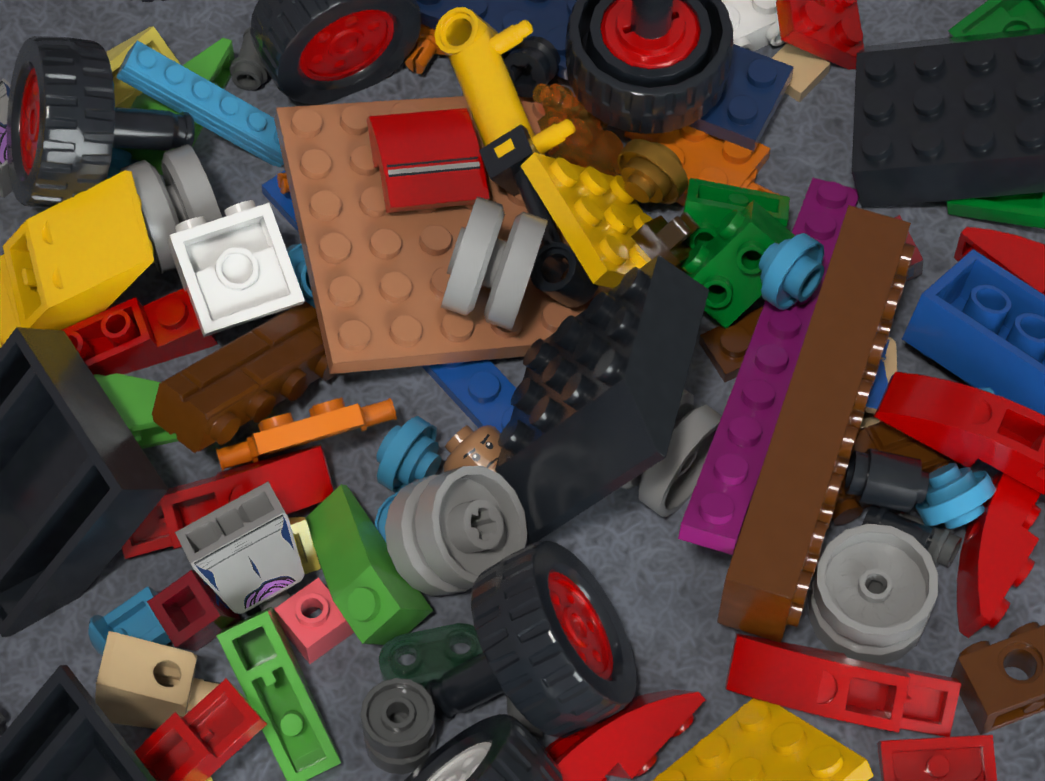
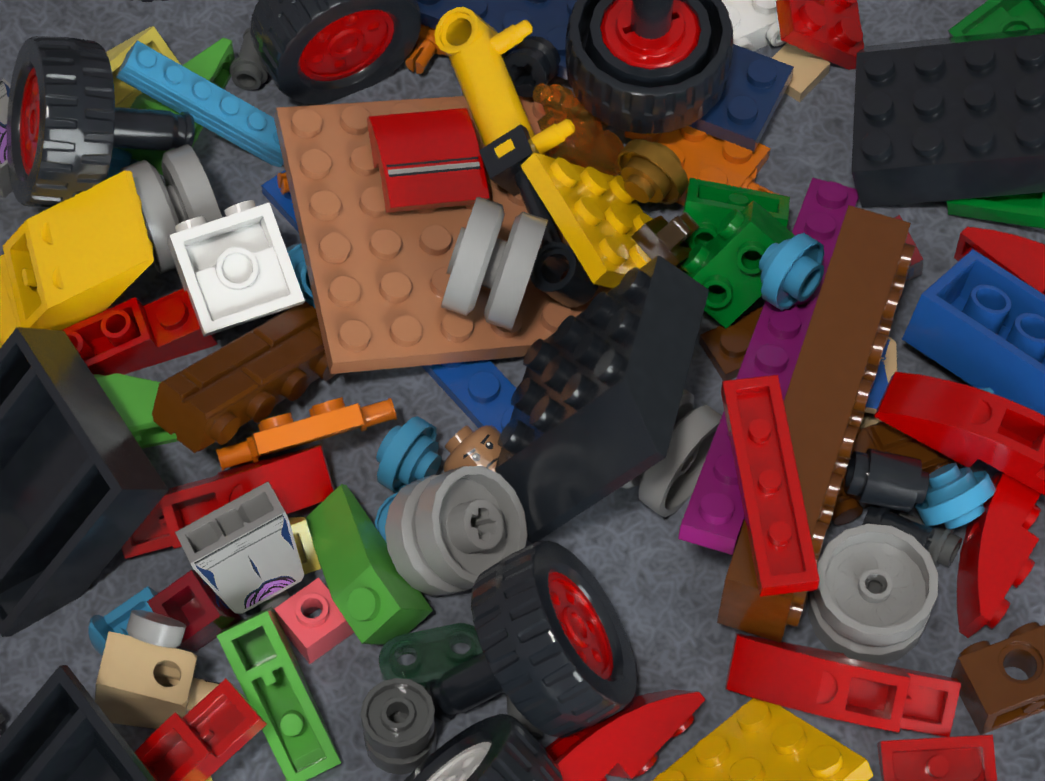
none -> light grey tile [126,610,186,648]
none -> red plate [721,375,820,597]

